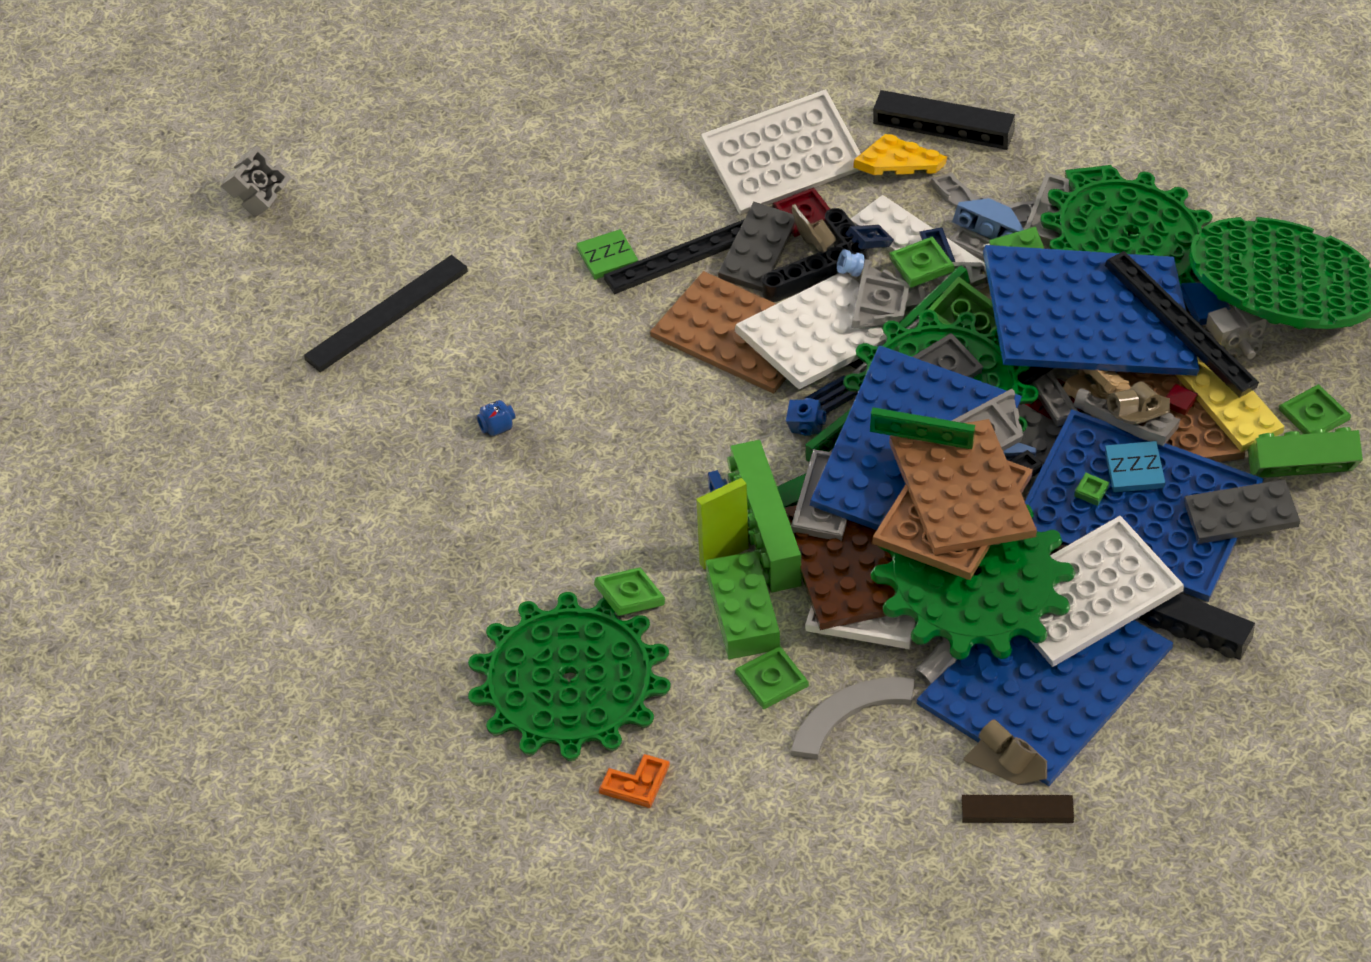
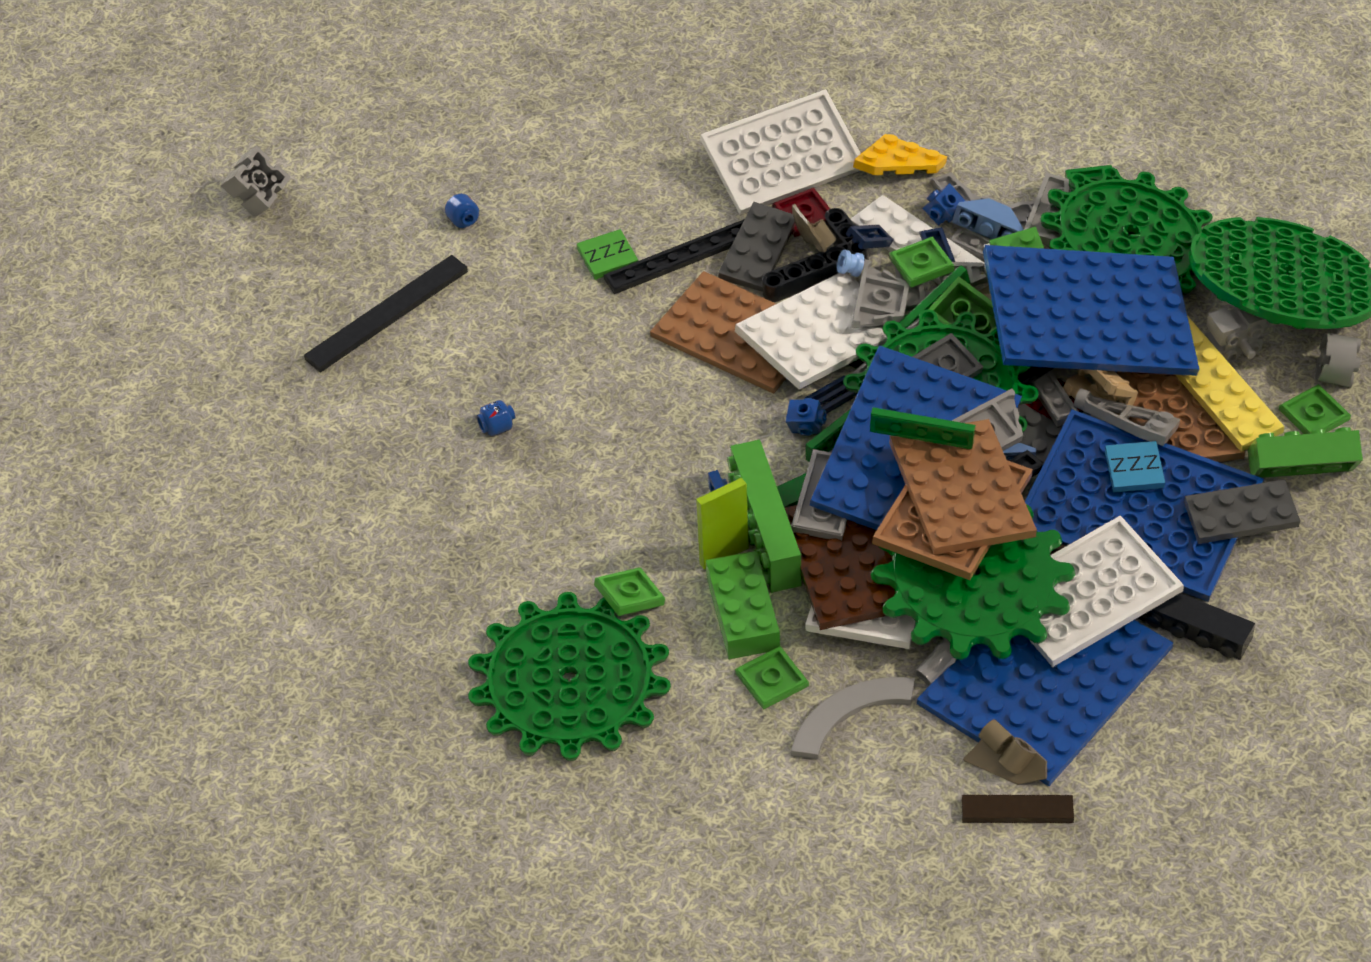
orange tile [599,754,670,808] -> none
black brick [873,90,1015,150] -> none
bright green tile [1074,473,1109,506] -> none
black tile [1104,251,1260,398] -> none
dark tan panel [1107,382,1170,424] -> none
dark red tile [1166,384,1198,415] -> none
blue slope [1181,283,1231,325] -> none
none -> blue head [445,193,479,228]
none -> blue brick [922,183,966,226]
none -> light grey brick [1315,333,1361,387]

